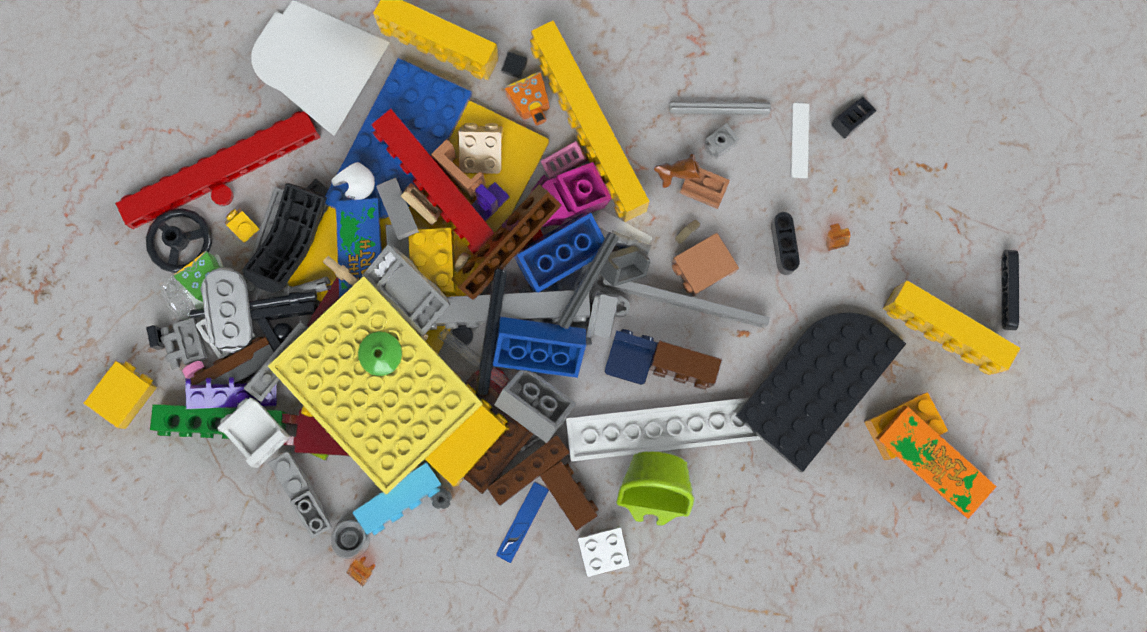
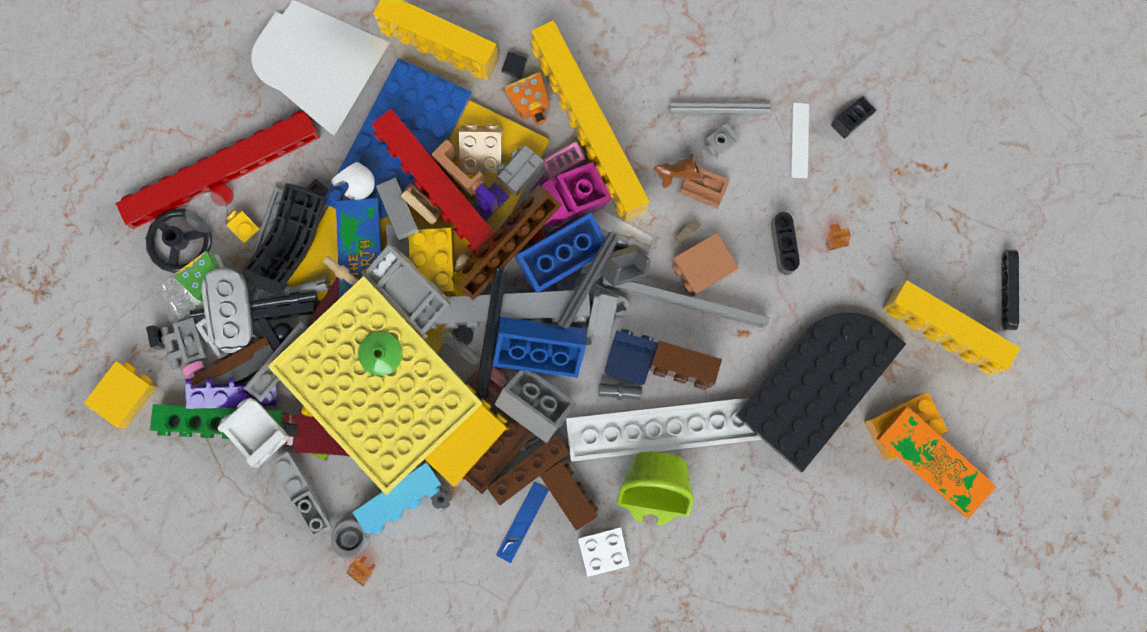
none -> clear dish [185,192,228,233]
none -> light grey brick [497,145,544,196]
none -> dark grey pin [598,383,642,400]

